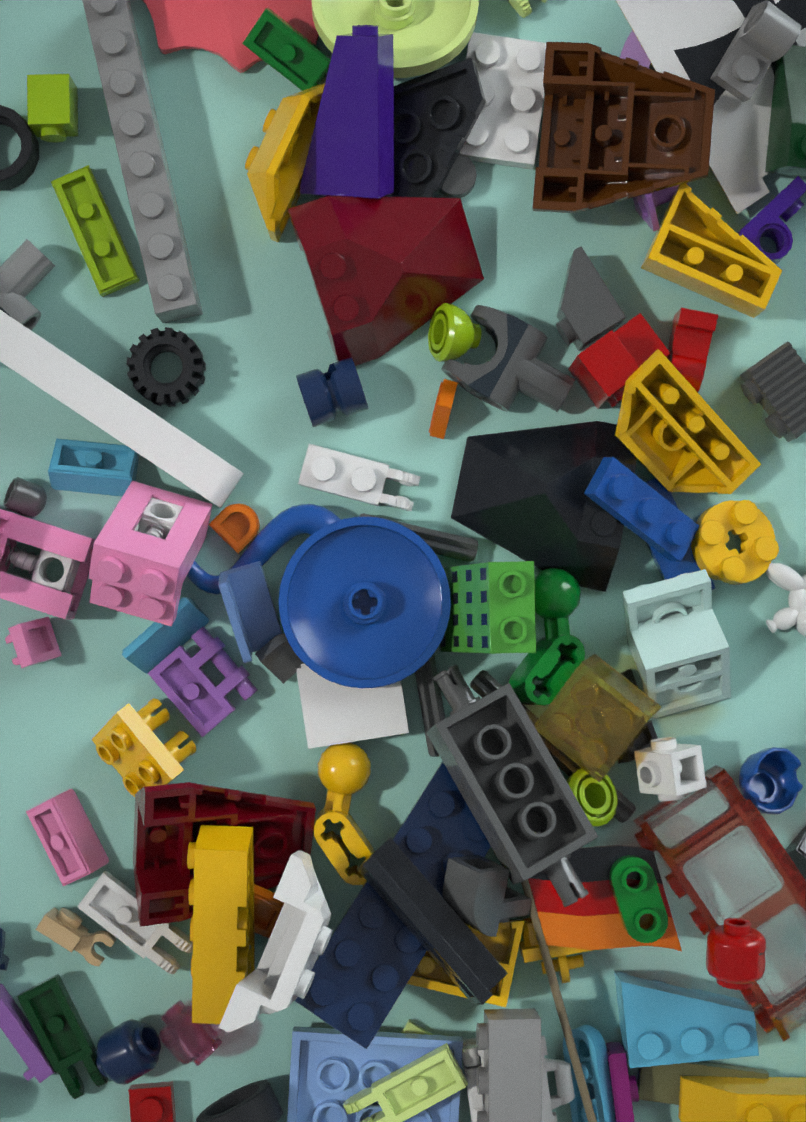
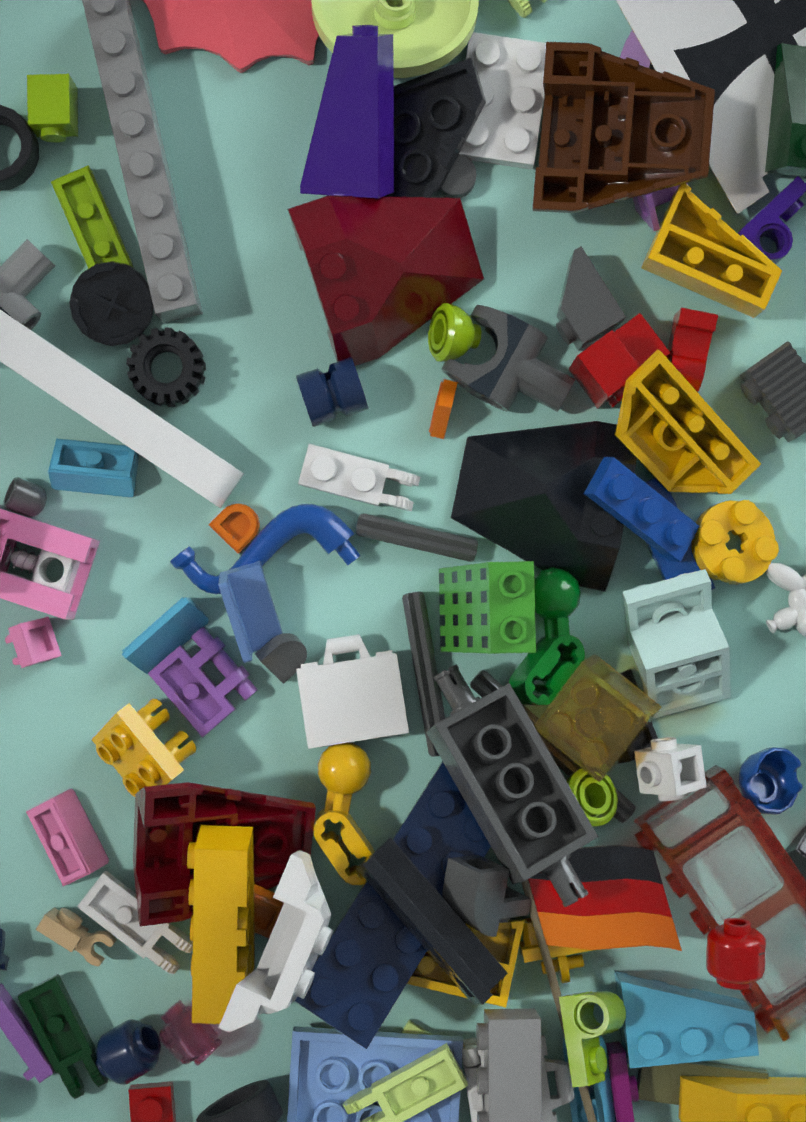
bright pink brick [89,481,213,627] -> none
green plate [242,8,331,91] -> none
yellow wedge [245,83,325,242] -> none
blue dish [279,517,451,688] -> none
green plate [609,855,668,943] -> none
light grey plate [710,0,802,102] -> none
none -> black tile [69,261,154,346]
none -> lime plate [559,991,626,1088]

